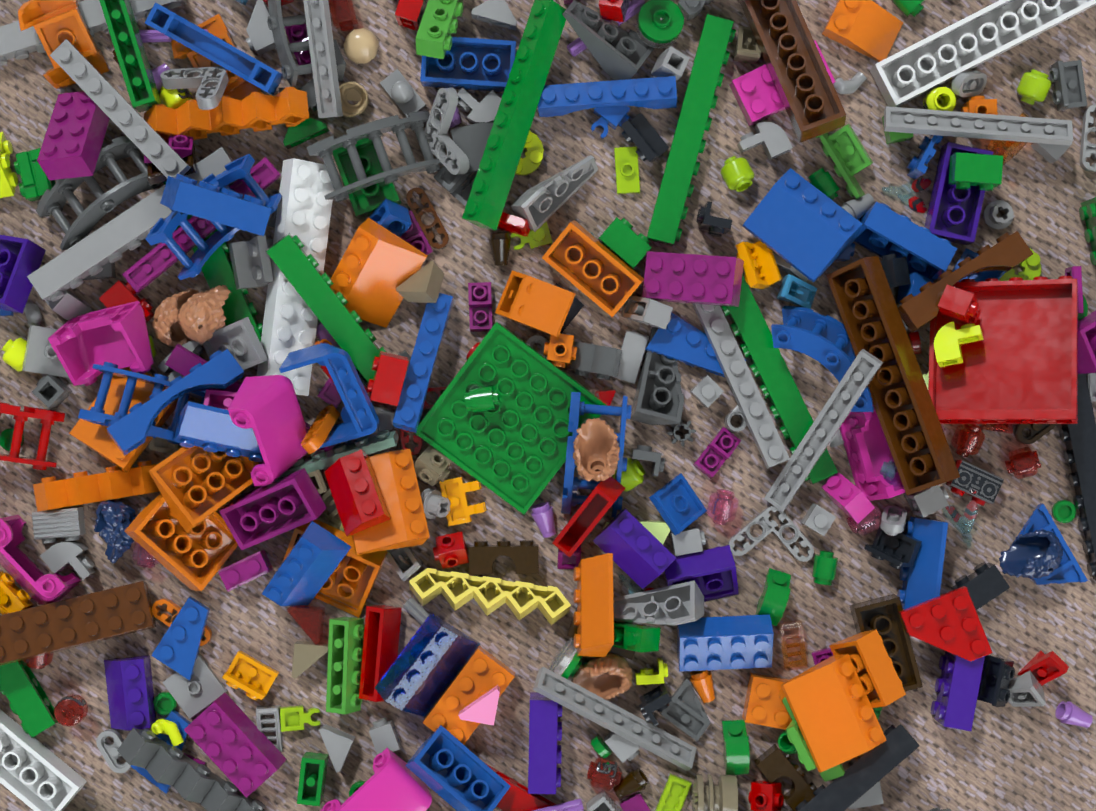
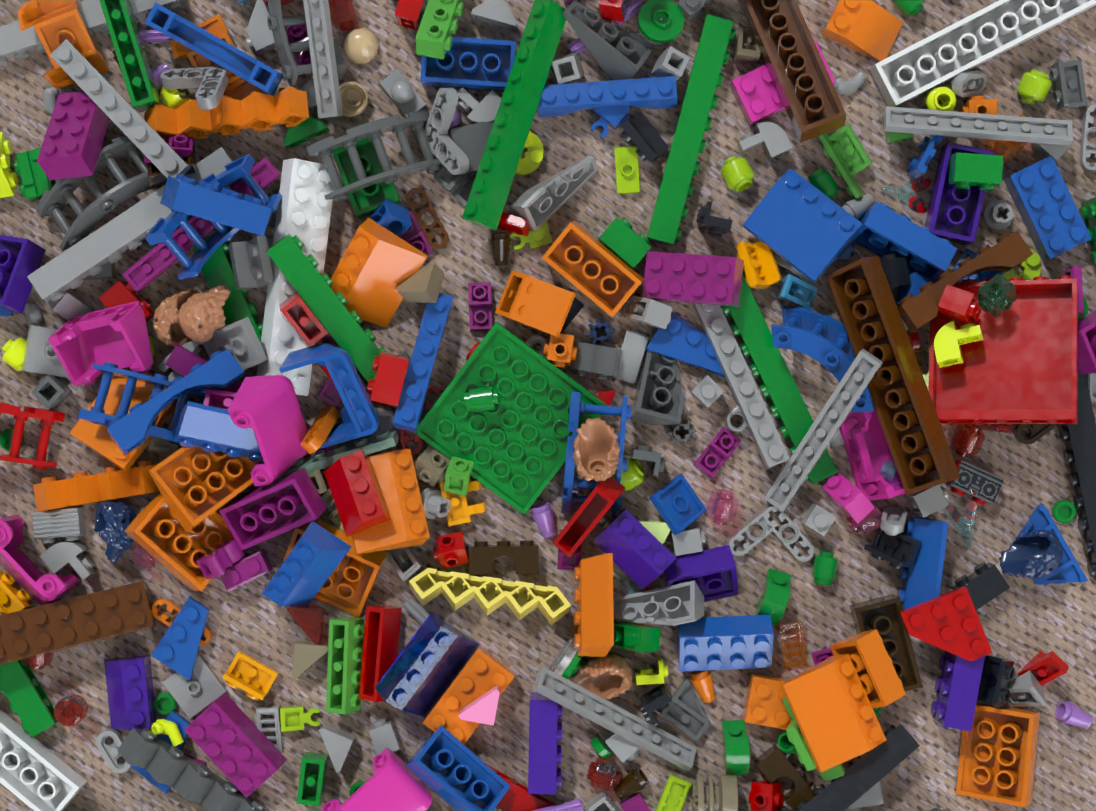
clear red head [1005,447,1041,479] -> none
none -> light grey arm [43,86,60,116]
none -> magenta leg [195,538,245,579]
none -> red brick [279,292,328,347]
none -> bright green bracket [444,456,474,496]
none -> light grey brick [552,52,584,84]
none -> dark blue gear [586,318,615,346]
none -> orange slope [956,704,1040,808]
none -> clear green brick [978,273,1017,317]
none -> blue brick [1003,155,1092,261]

